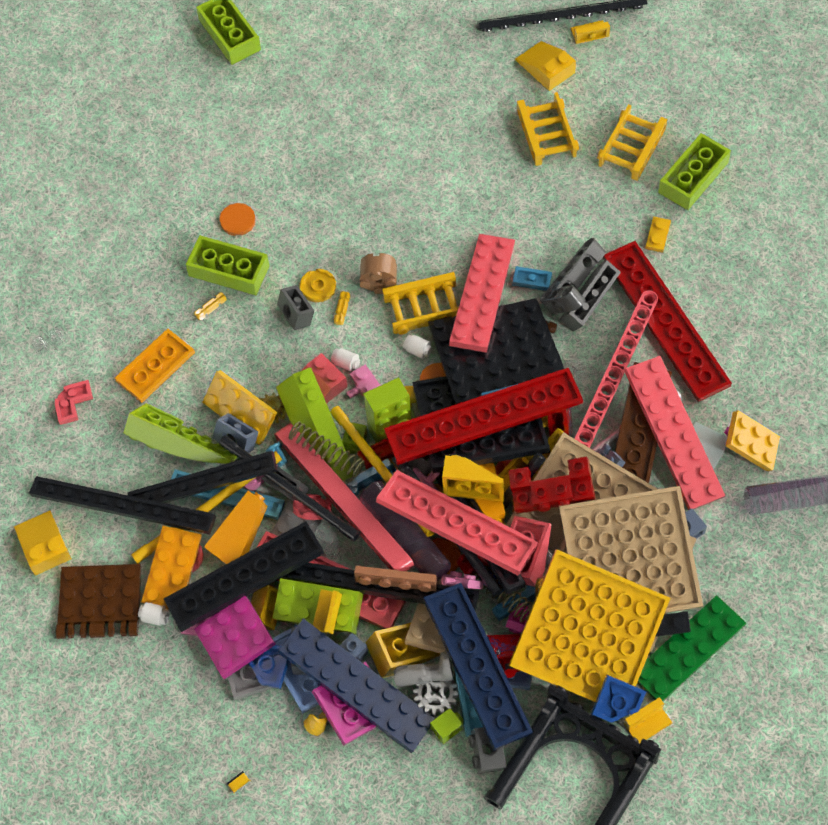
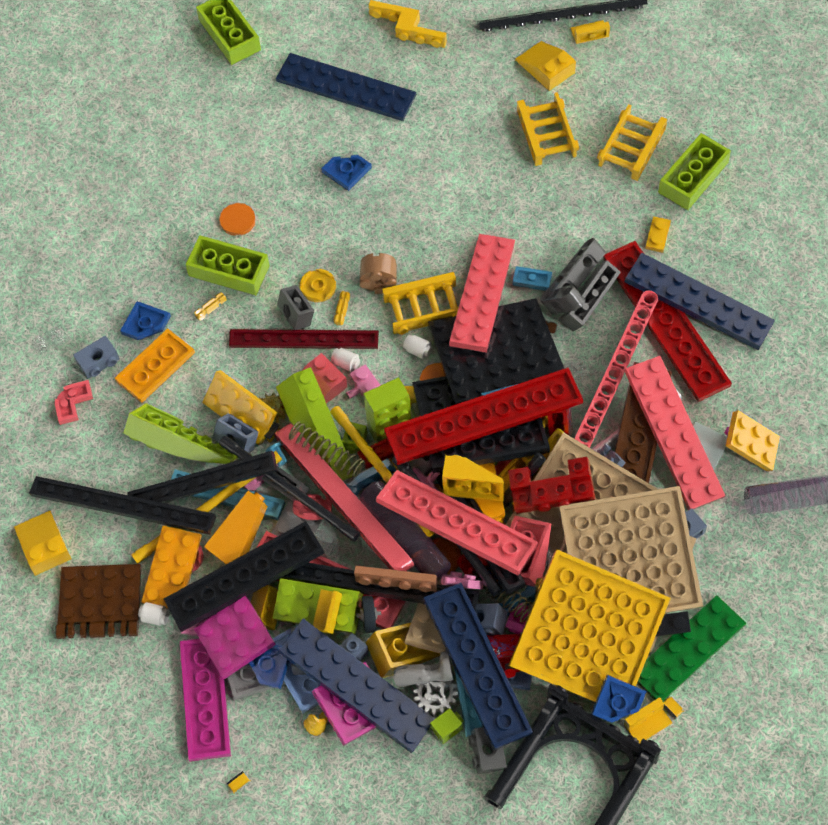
none -> sand blue brick [73,336,120,379]
none -> blue plate [120,301,171,340]
none -> dark pink plate [180,639,231,762]
none -> dark red tile [229,329,379,349]
none -> black piece [264,422,280,443]
none -> dark blue plate [276,53,417,121]
none -> blue plate [321,155,372,191]
none -> black wheel [356,596,381,633]
none -> yellow bracket [369,0,447,48]
none -> sand blue brick [476,604,508,636]
none -> dark blue plate [624,253,775,350]
none -> yellow piece [663,696,684,719]

